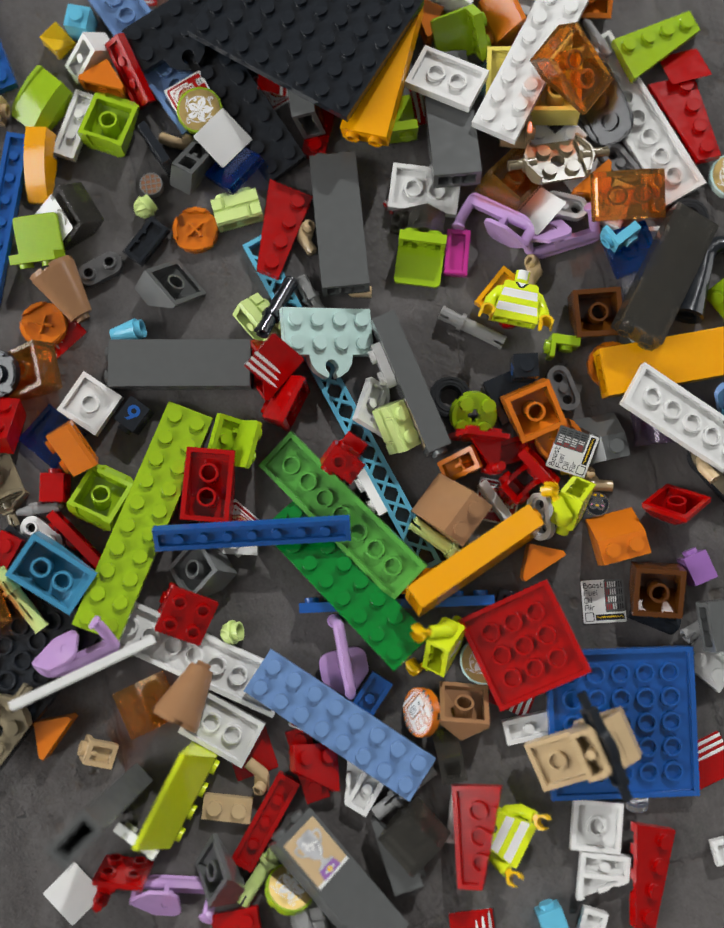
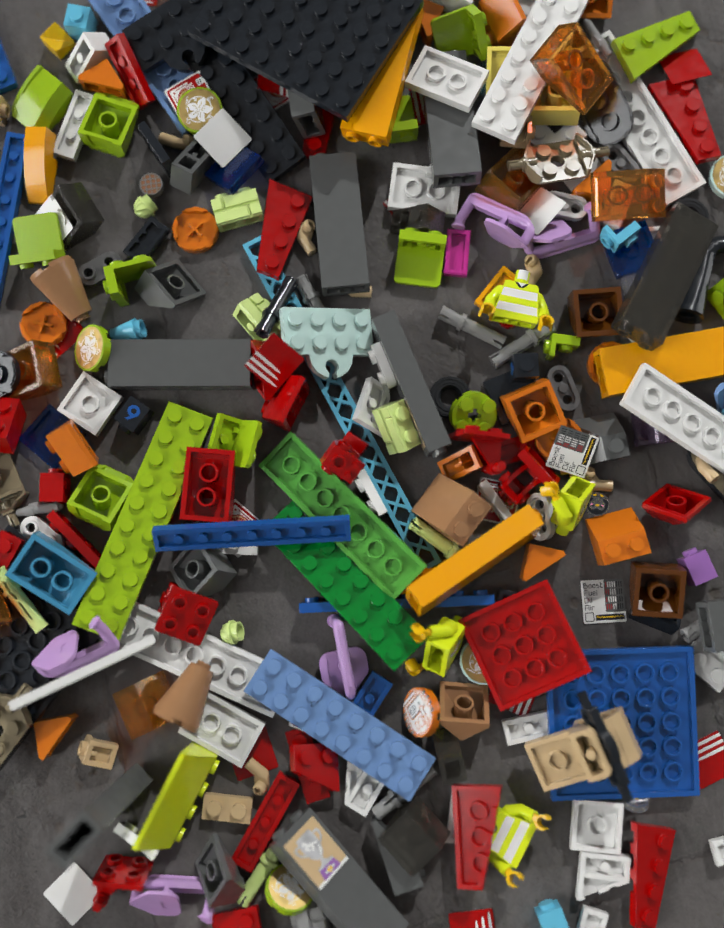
none -> tile [75,325,111,372]
none -> lime bracket [103,255,157,307]
none -> light grey pin [488,324,556,369]

